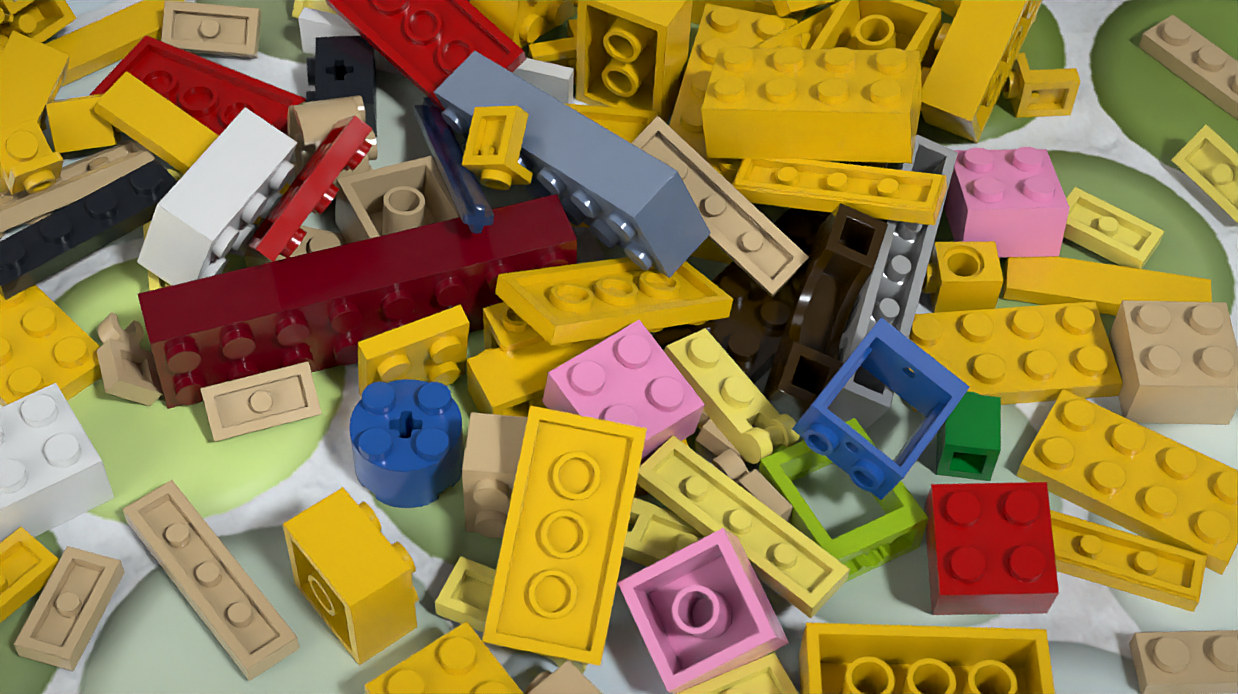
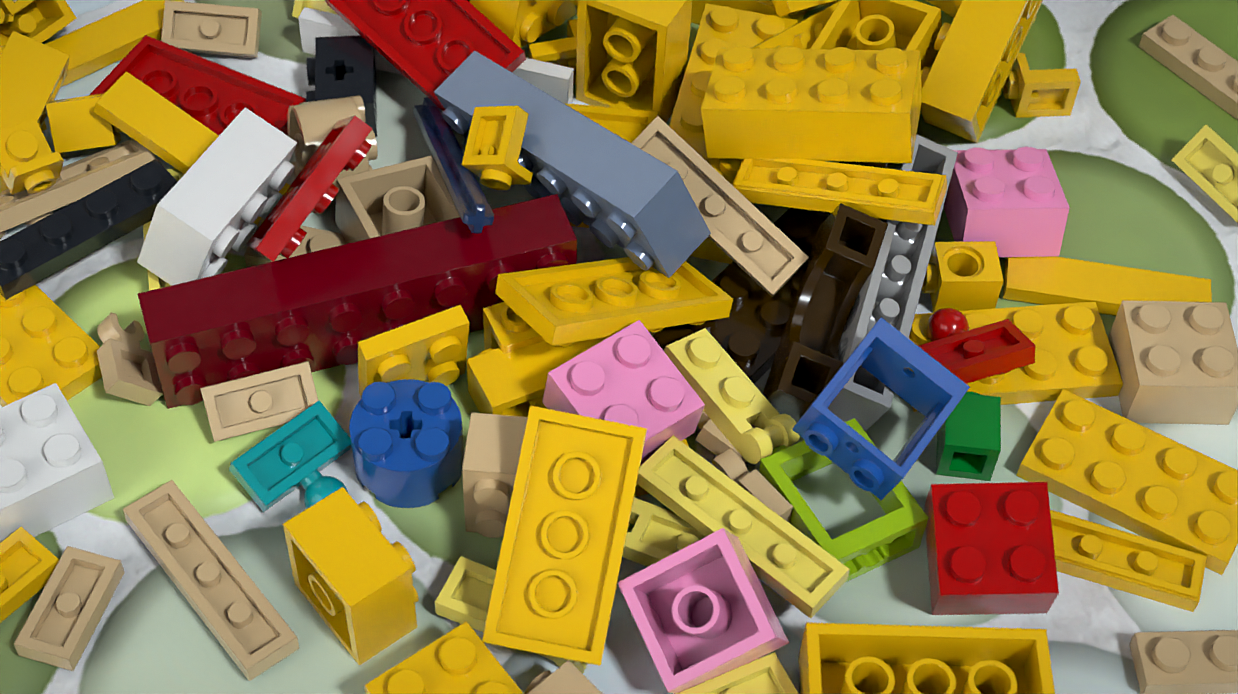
light yellow plate [1063,187,1165,269] -> none
none -> teal plate [229,400,352,512]
none -> red plate [918,308,1036,384]

